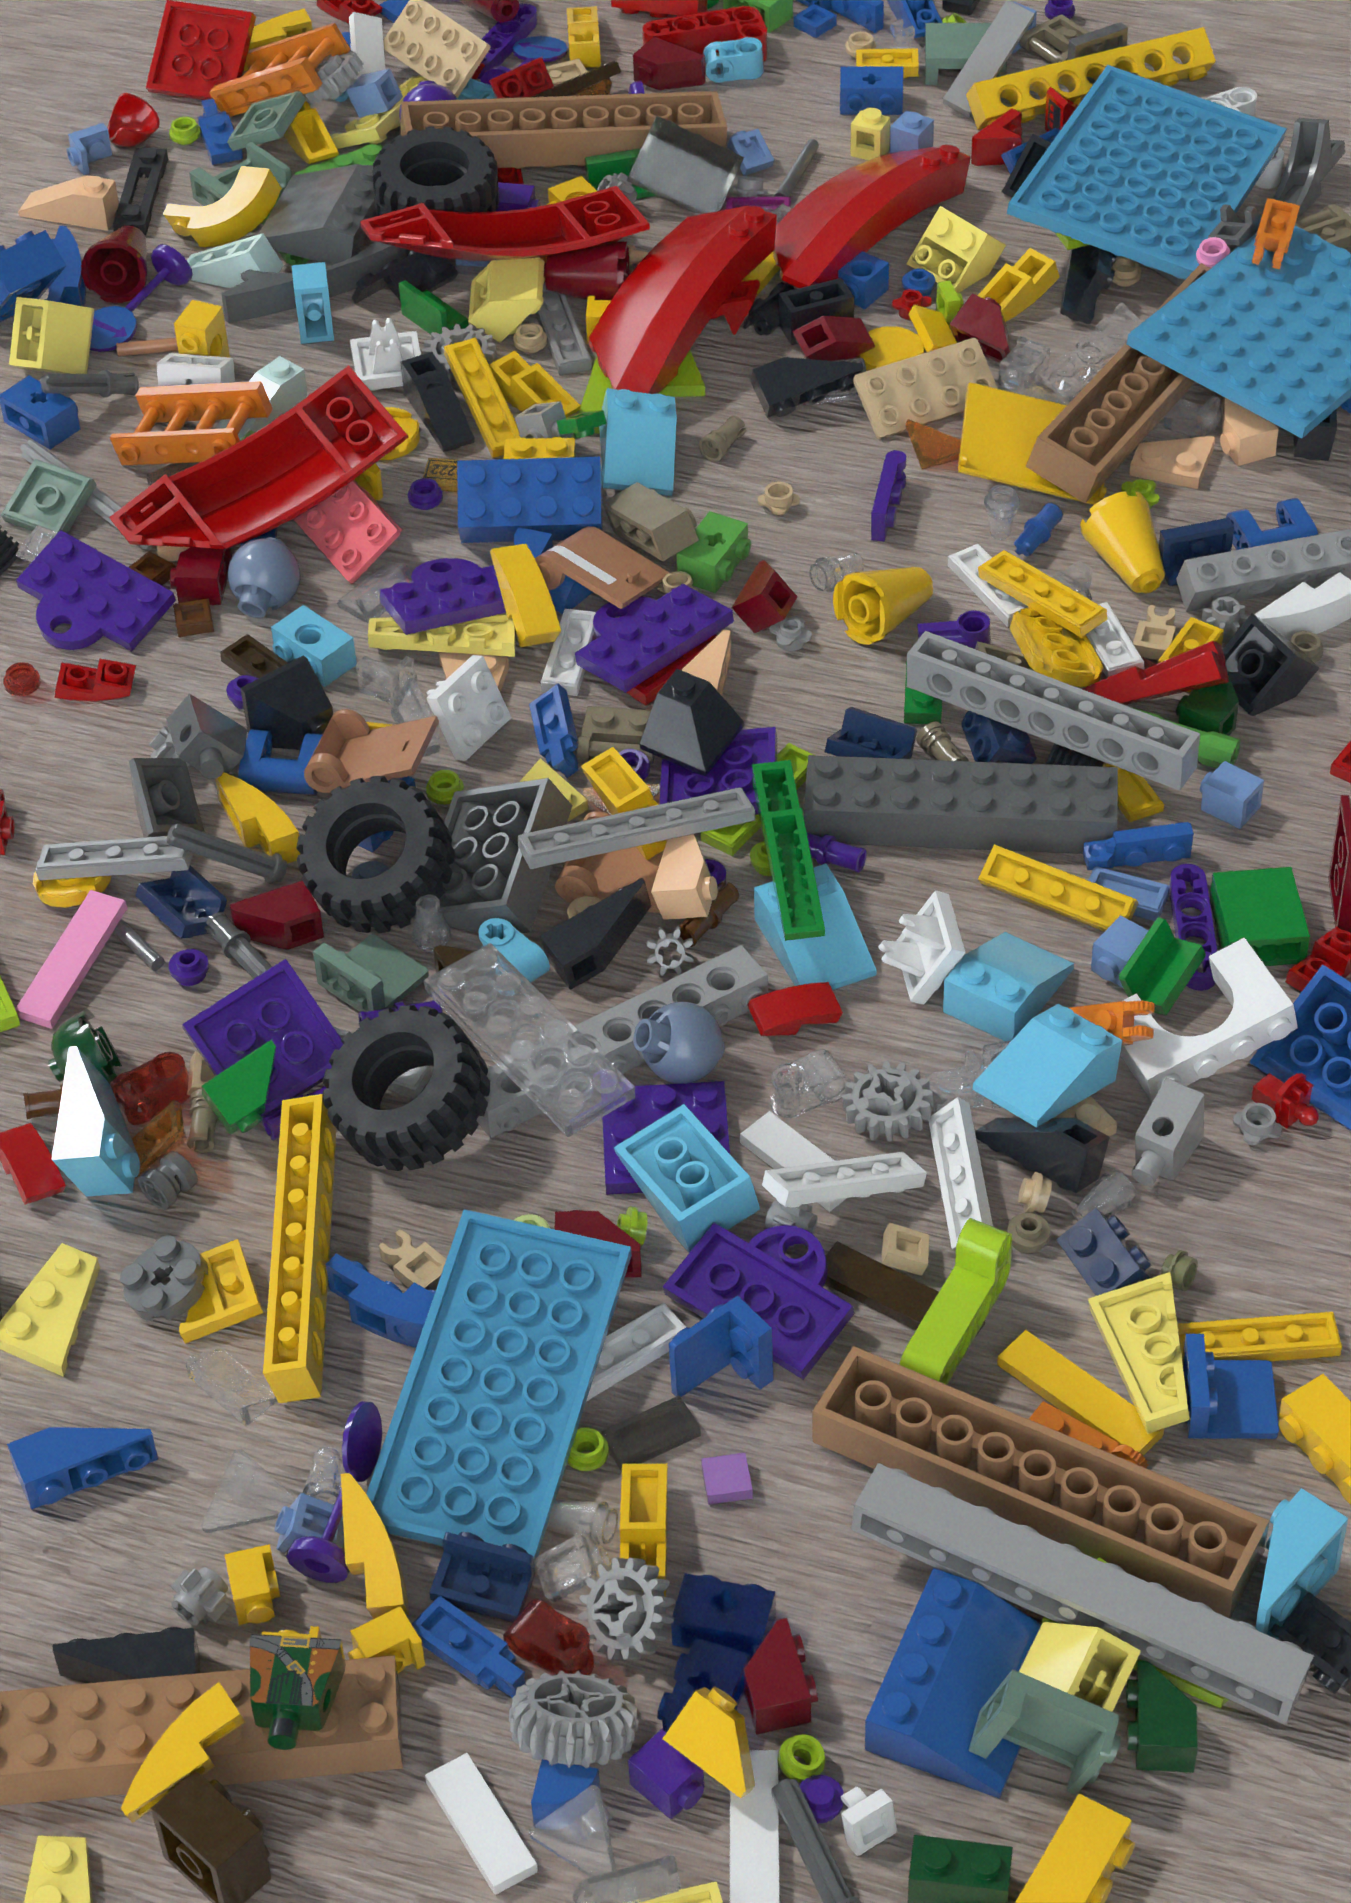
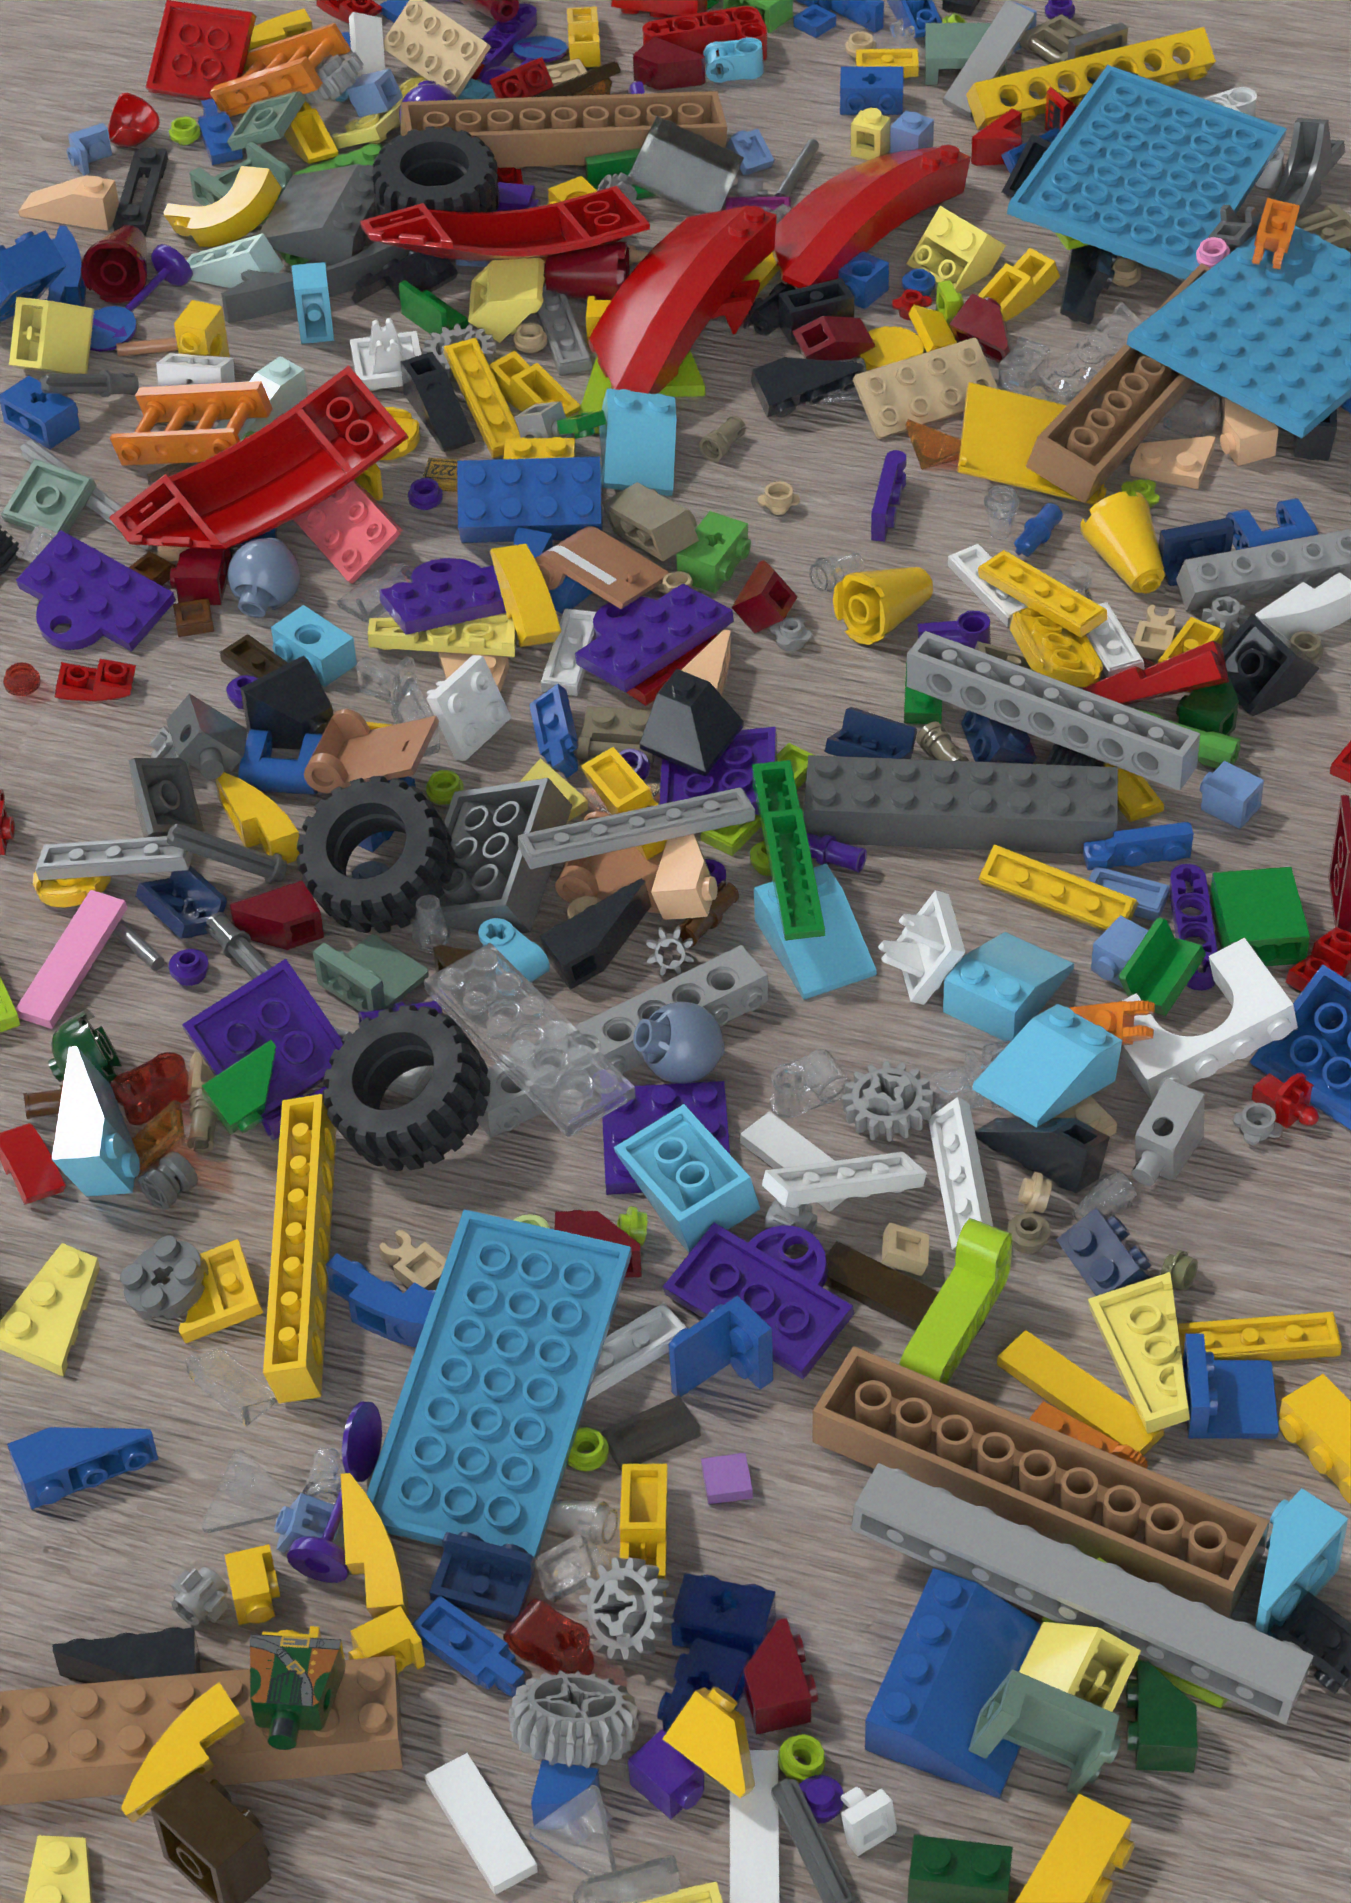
red slope [747,982,843,1036] -> none

